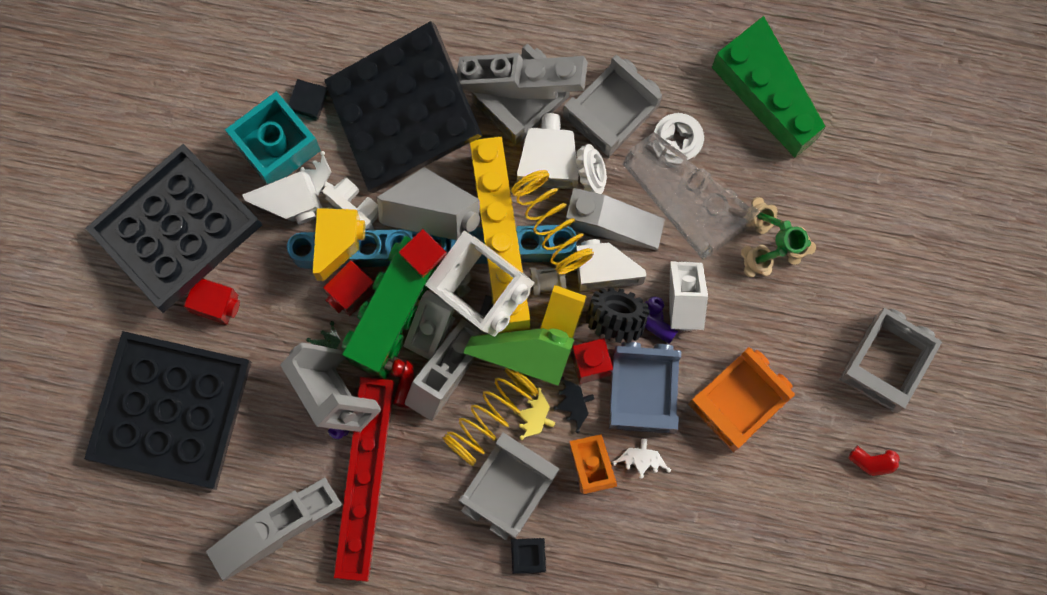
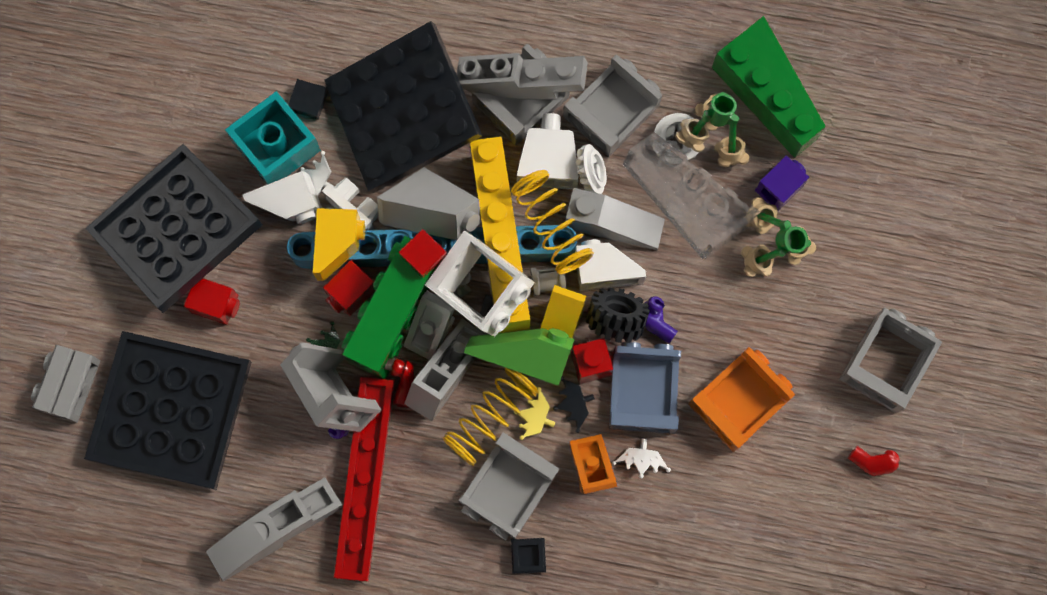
white slope [669,261,708,331] -> none
none -> light grey brick [31,345,101,423]
none -> plant [675,92,749,167]
none -> dark purple brick [754,155,810,211]

